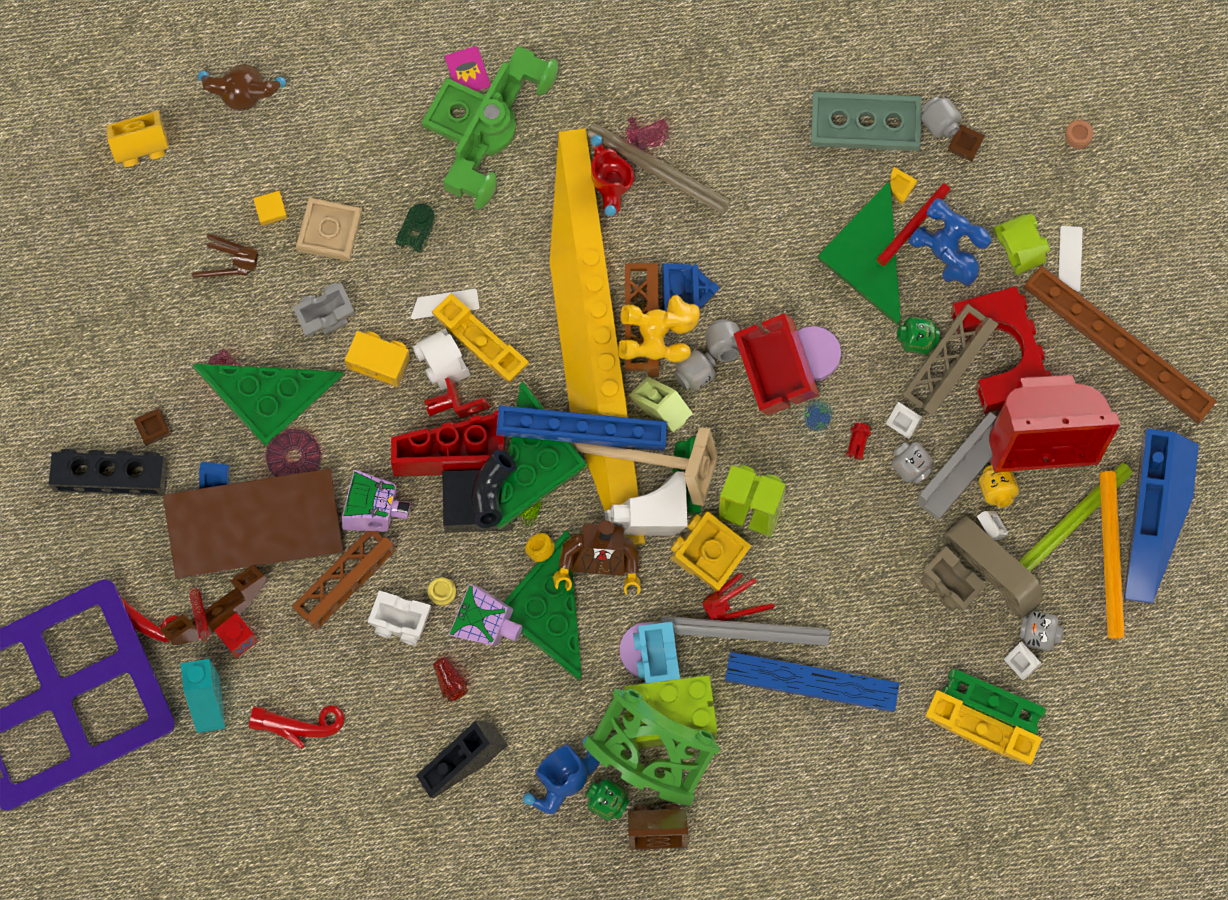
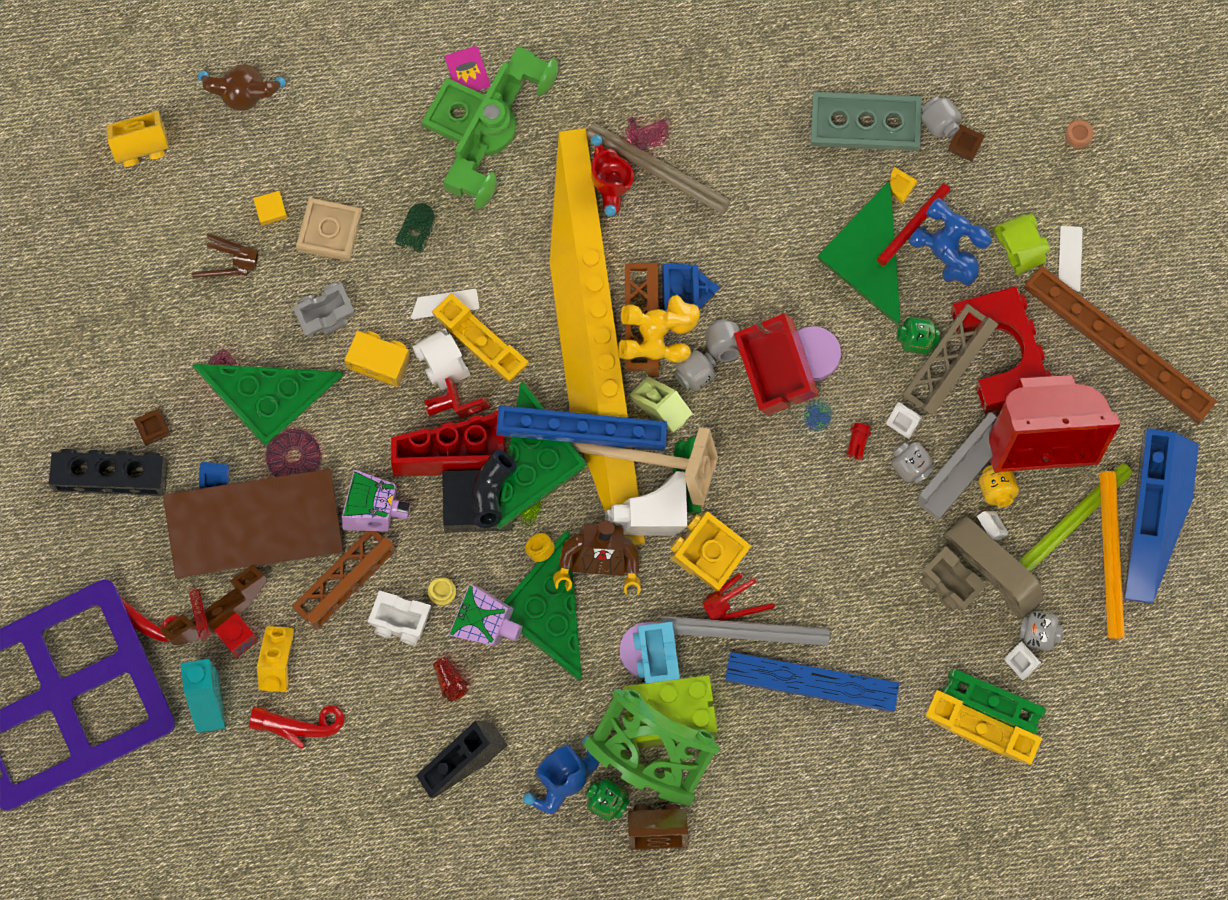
lime piece [719,465,786,538] -> none
none -> yellow bracket [257,626,294,692]

